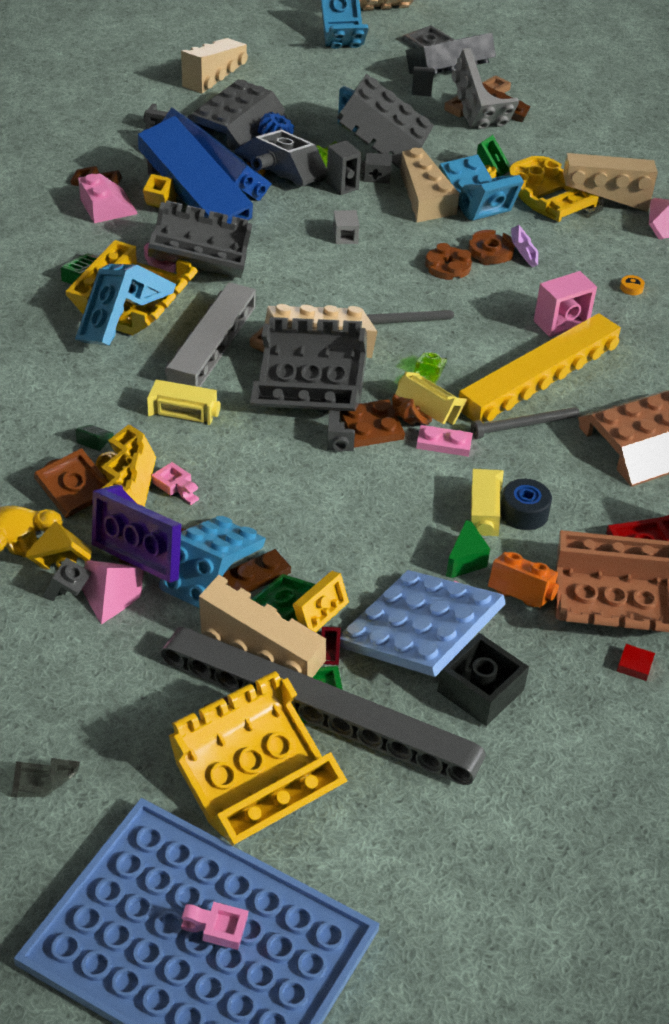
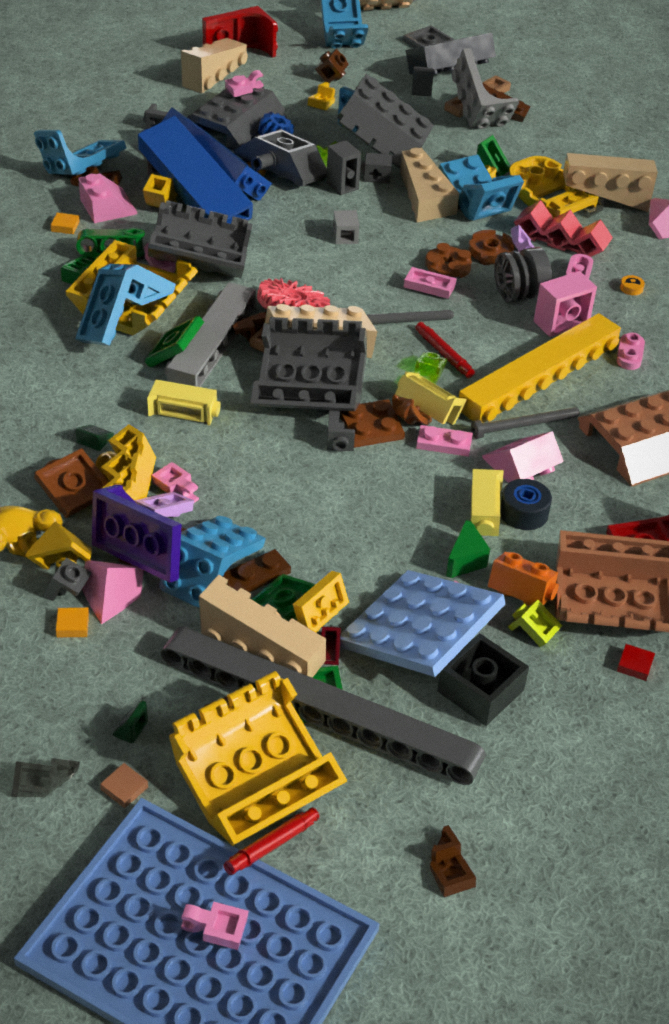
none -> dark azure bracket [34,130,127,175]
none -> light orange tile [51,213,80,234]
none -> light orange tile [56,607,89,638]
none -> green piece [76,228,145,257]
none -> nougat tile [100,763,148,808]
none -> dark green slope [112,700,148,744]
none -> lavender plate [134,491,194,517]
none -> green tile [144,316,204,367]
none -> red bracket [202,6,278,58]
none -> red piece [223,807,319,875]
none -> bright pink plate [225,70,264,97]
none -> reddish brown slope [232,312,267,342]
none -> coral wheel [257,278,330,310]
none -> yellow slope [307,82,335,111]
none -> reddish brown brick [315,48,349,83]
none -> bright pink plate [404,267,457,299]
none -> red piece [415,322,475,378]
none -> reddish brown slope [430,825,476,897]
none -> slope [482,431,564,483]
none -> dark grey wheel [494,247,552,303]
none -> neon yellow bracket [508,600,562,647]
none -> coral brick [514,200,613,257]
none -> bright pink plate [566,254,593,279]
none -> bright pink plate [616,332,645,370]

